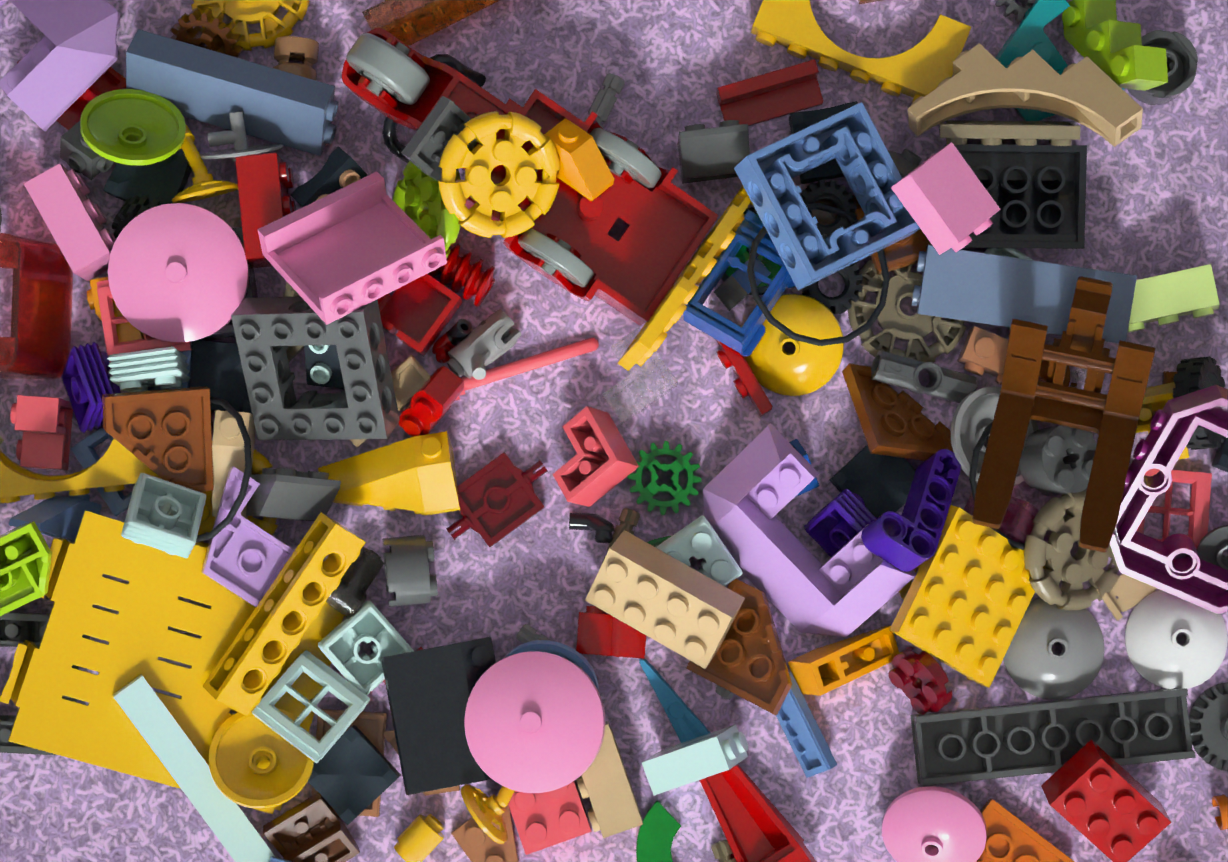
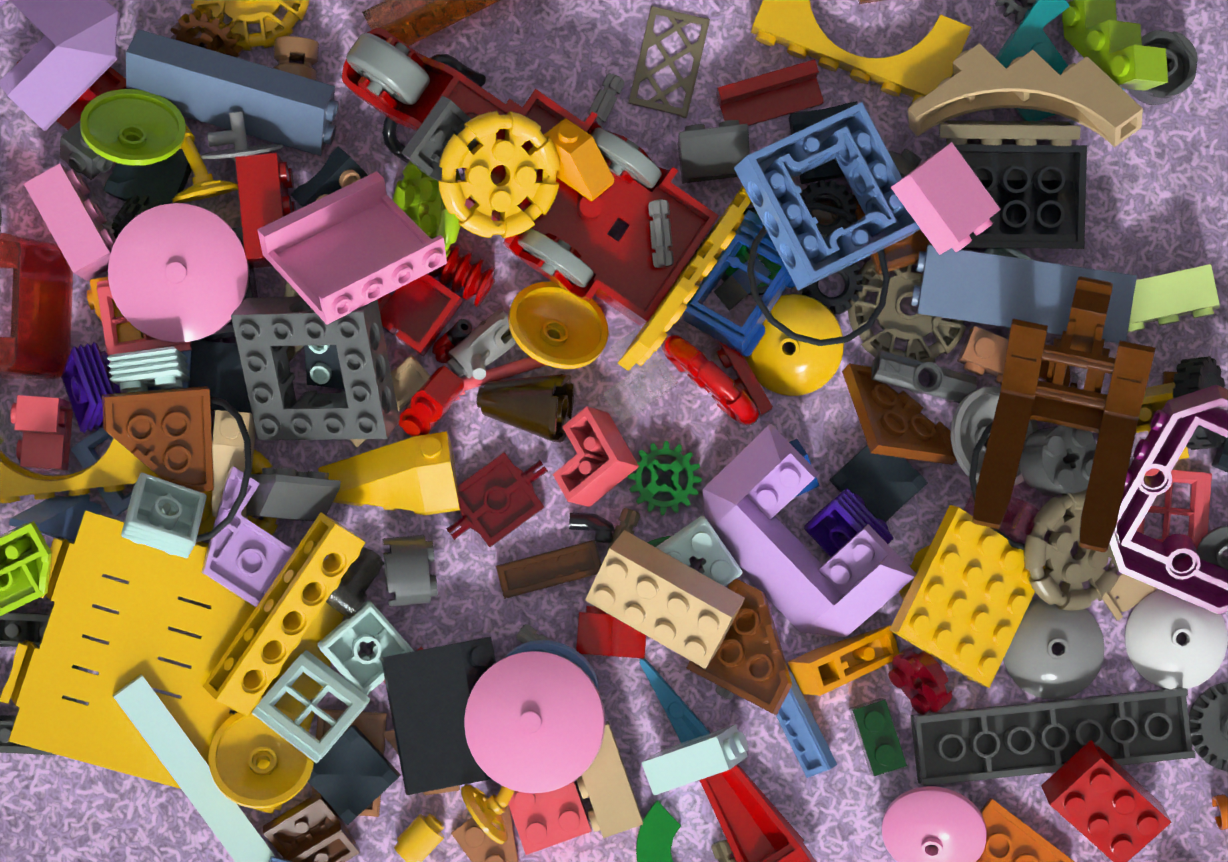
dark purple beam [861,449,961,572] -> none
none -> dark brown cone [477,374,574,442]
none -> reddish brown plate [496,540,602,599]
none -> yellow dish [508,281,608,369]
none -> dark tan window [628,6,710,118]
none -> light grey axle [648,199,674,268]
none -> red plate [661,334,759,426]
none -> dark green brick [849,698,907,776]

